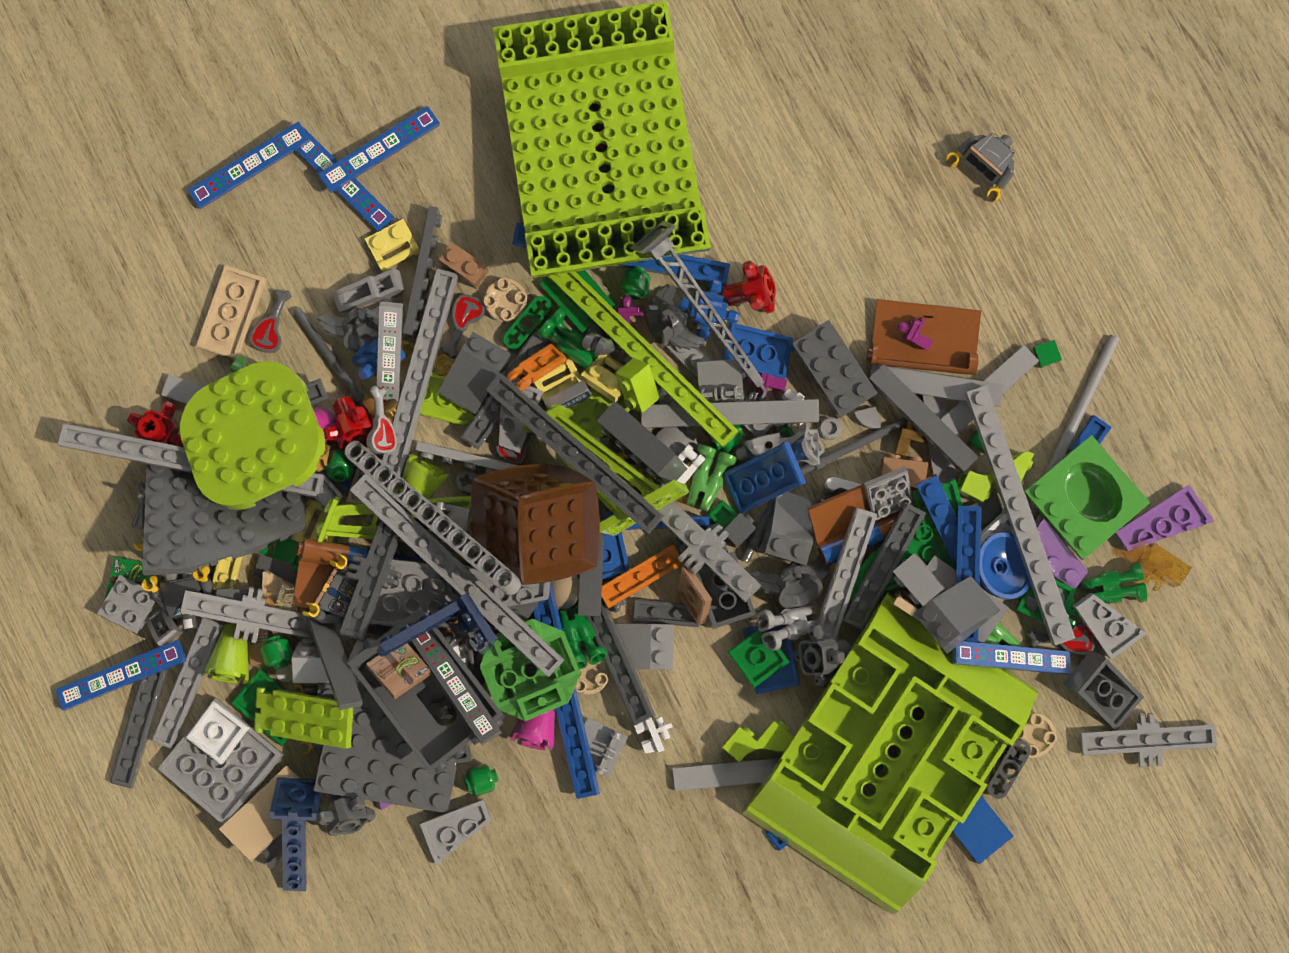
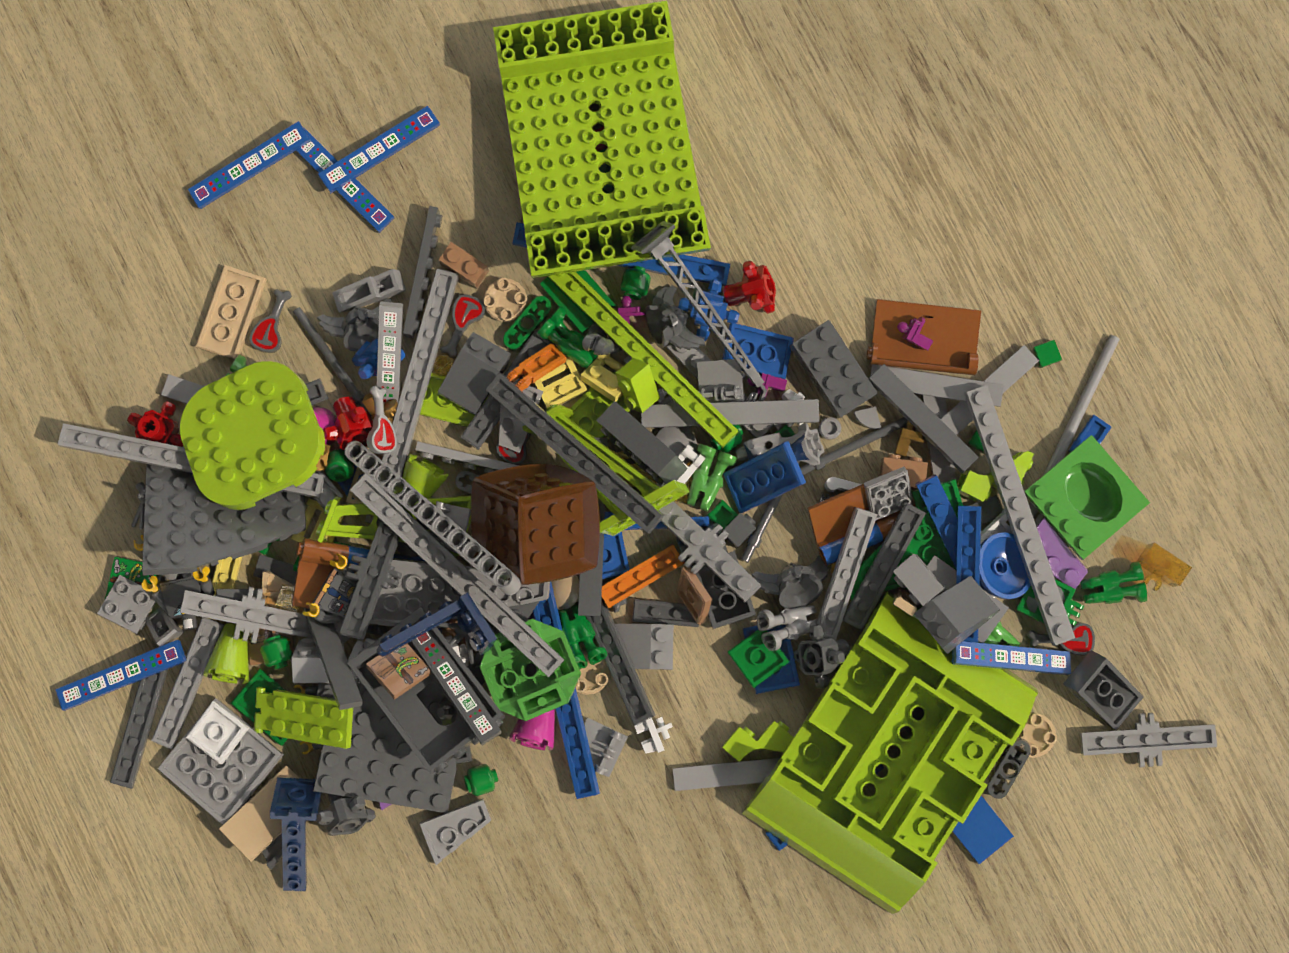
green tile [272,539,298,565] -> none
white sticker [276,663,293,682] -> none
light yellow plate [365,219,420,273] -> none
clear yellow plate [401,340,415,363] -> none
light grey slope [545,380,592,408] -> none
dark grey slope [758,492,819,566] -> none
dark grey torso [946,133,1015,202] -> none
light grey wing [1073,593,1147,660] -> none
medium lavender wing [1114,485,1214,551] -> none

